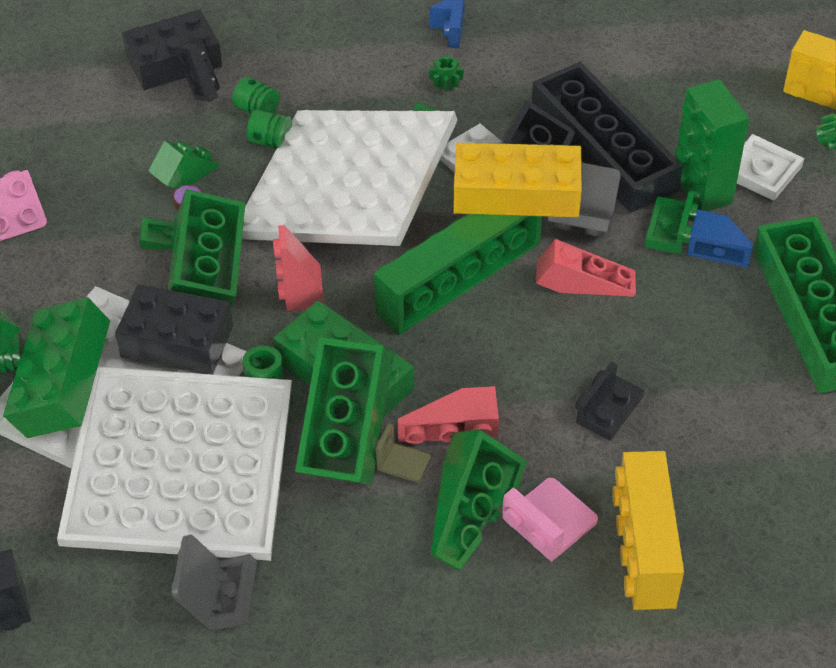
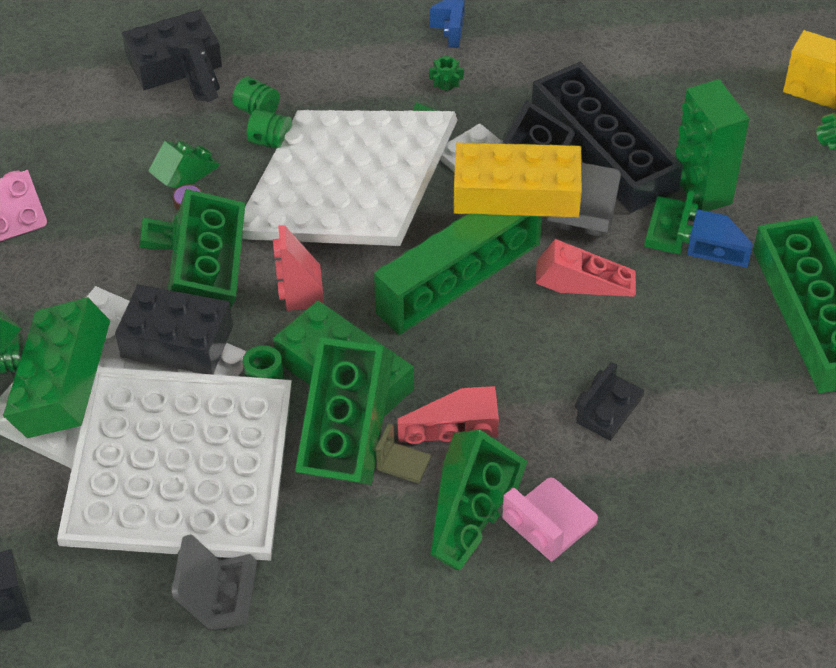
yellow brick [612,451,684,610] -> none
white plate [737,134,804,201] -> none

